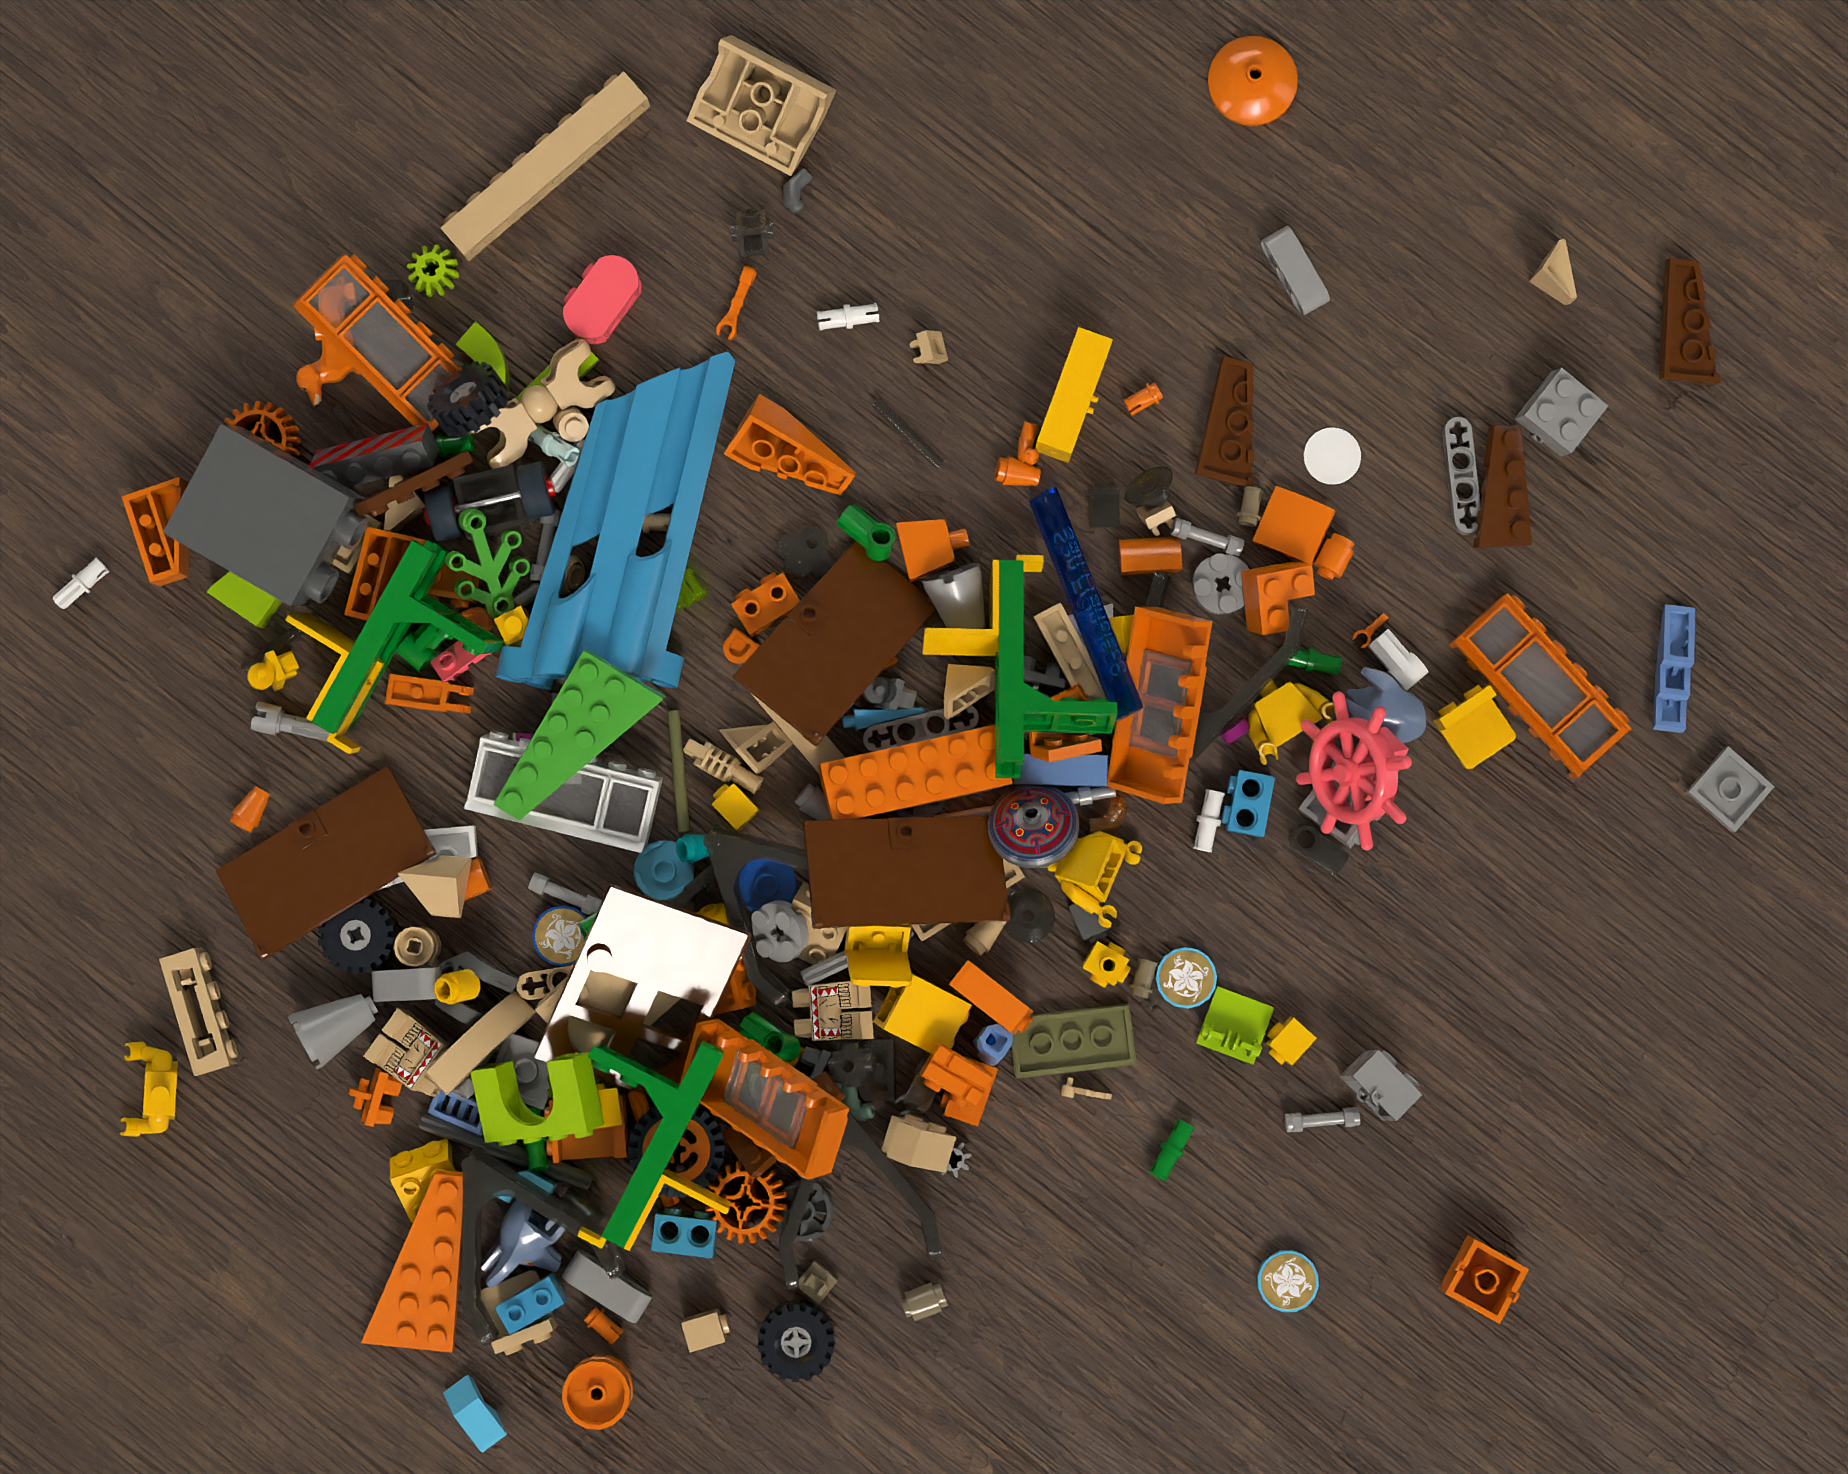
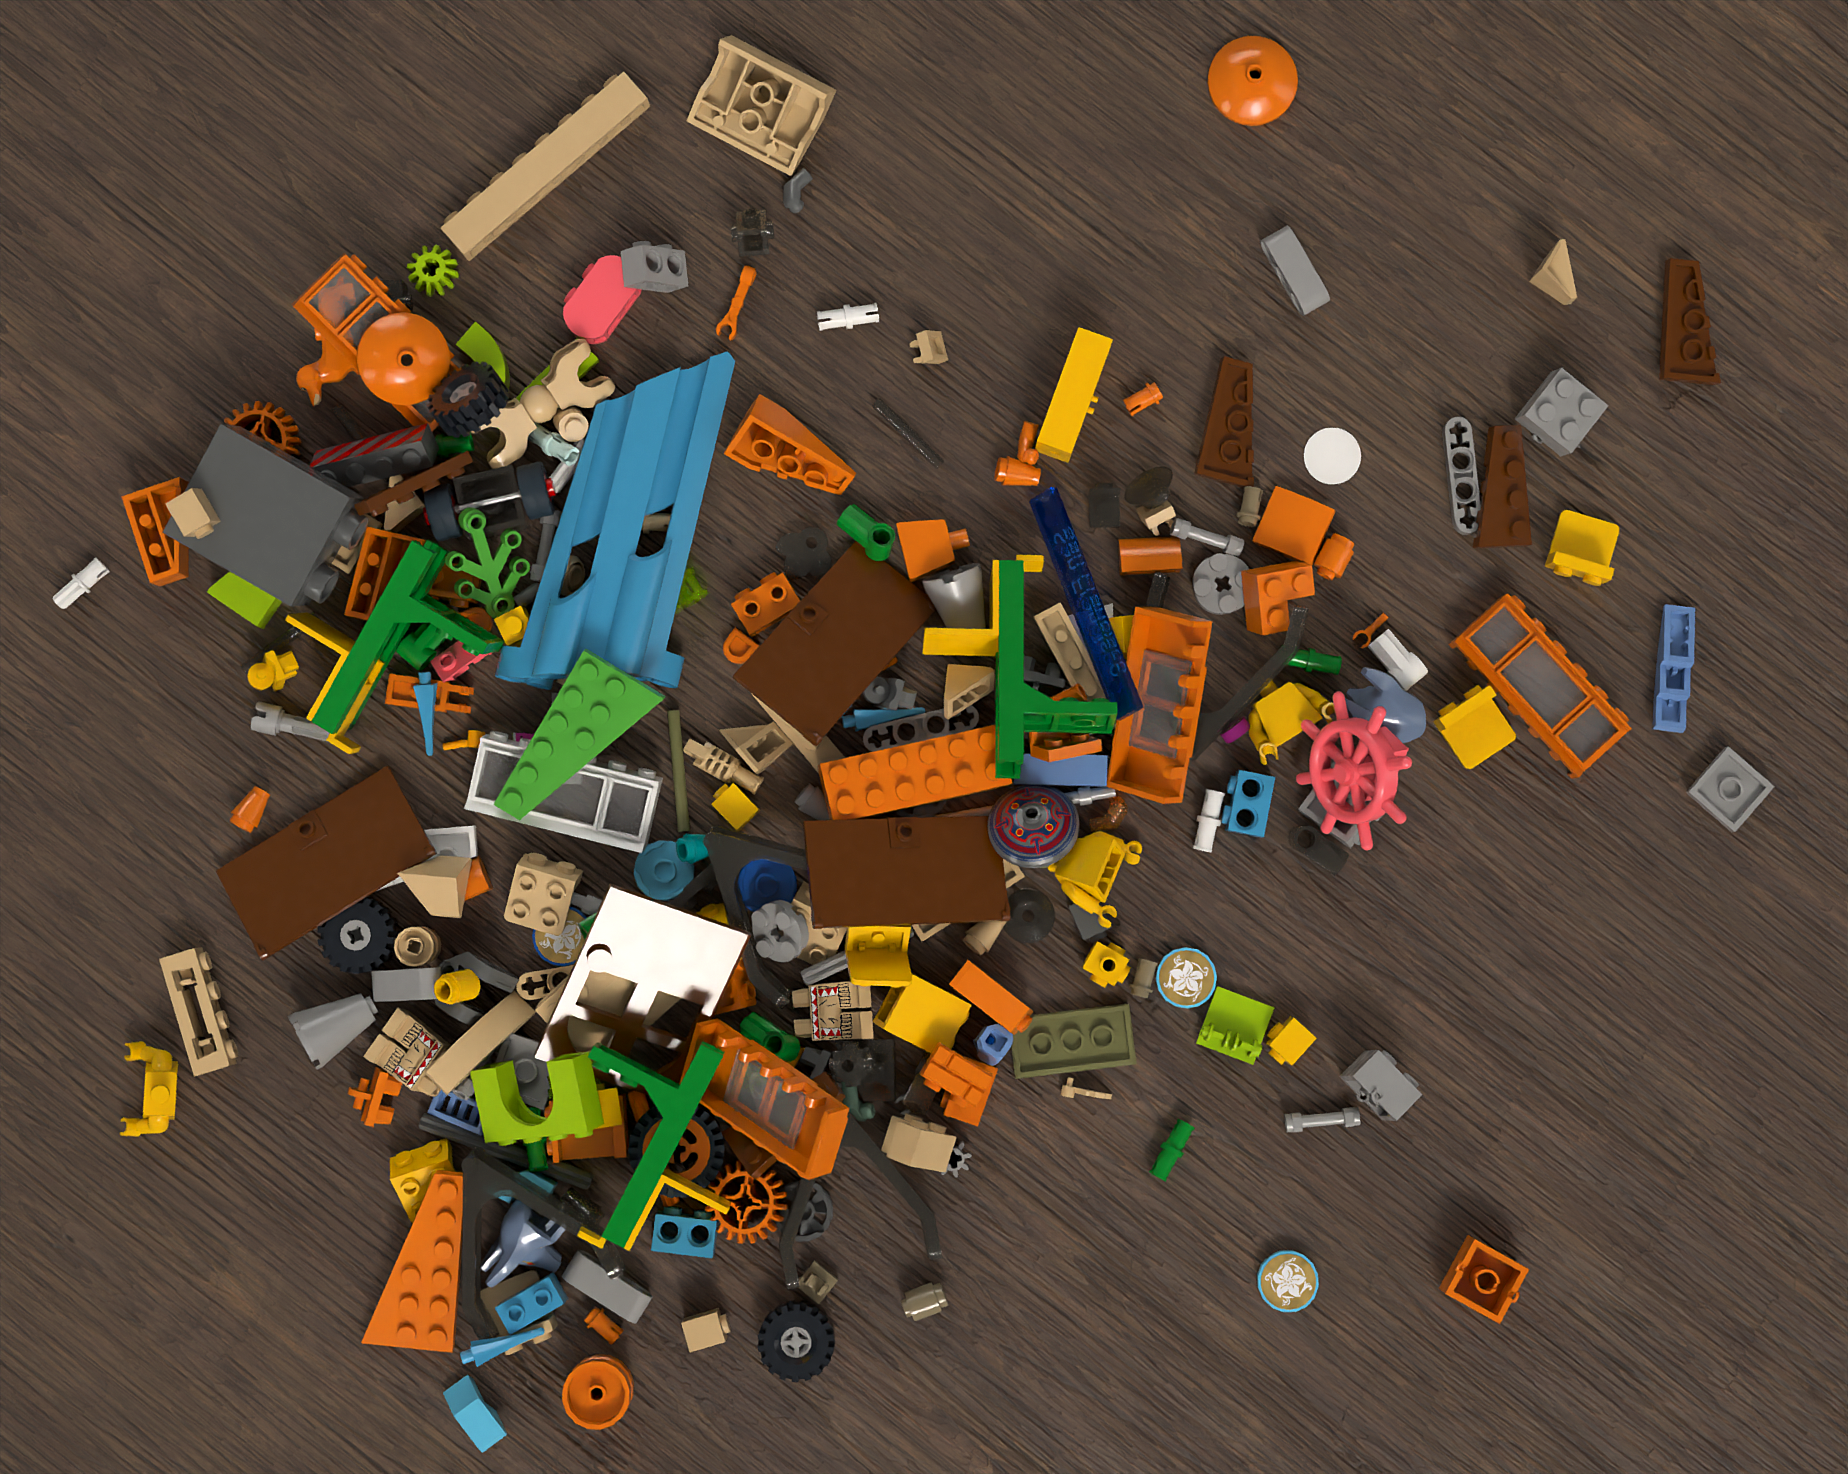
none -> tan brick [166,488,220,539]
none -> orange dish [357,312,450,405]
none -> dark azure piece [413,672,438,756]
none -> light orange hand [443,730,486,751]
none -> dark azure piece [460,1327,545,1367]
none -> tan bracket [504,853,583,936]
none -> light grey brick [621,241,688,293]
none -> yellow bracket [1545,510,1619,586]

